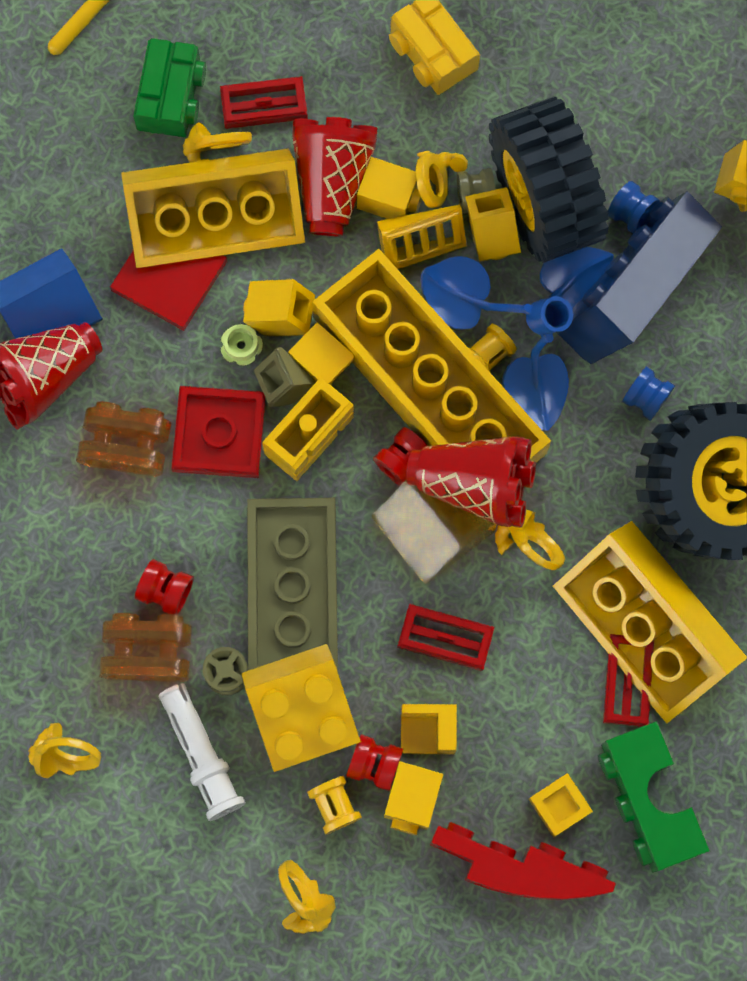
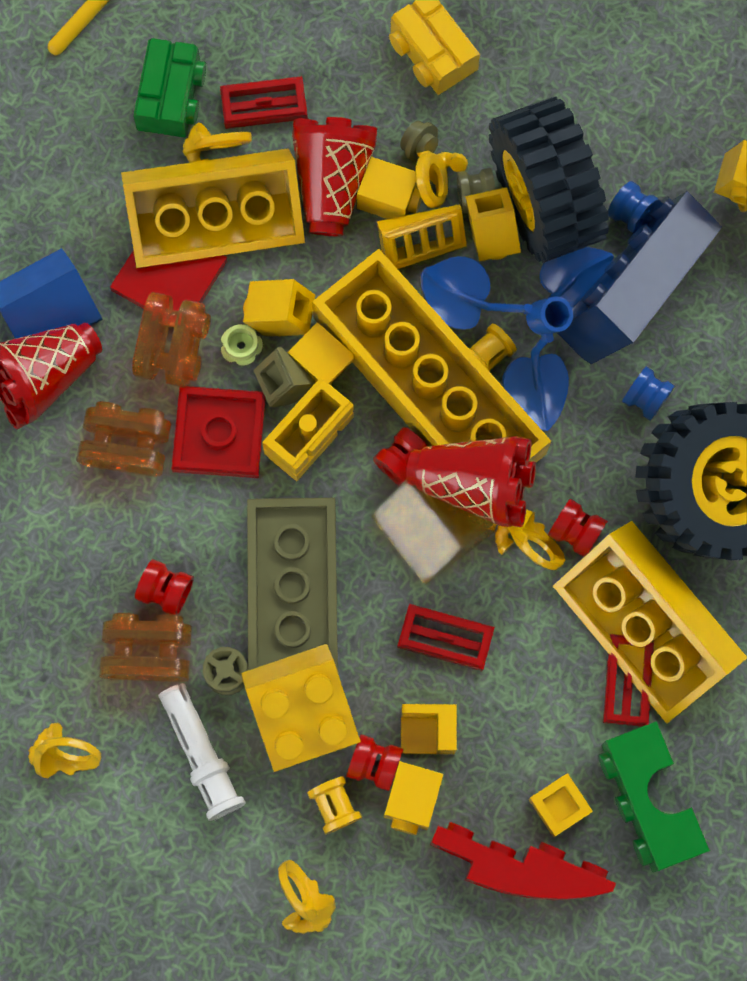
none -> clear orange brick [132,292,211,388]
none -> olive plate [400,121,439,162]
none -> red wheel [548,499,608,557]

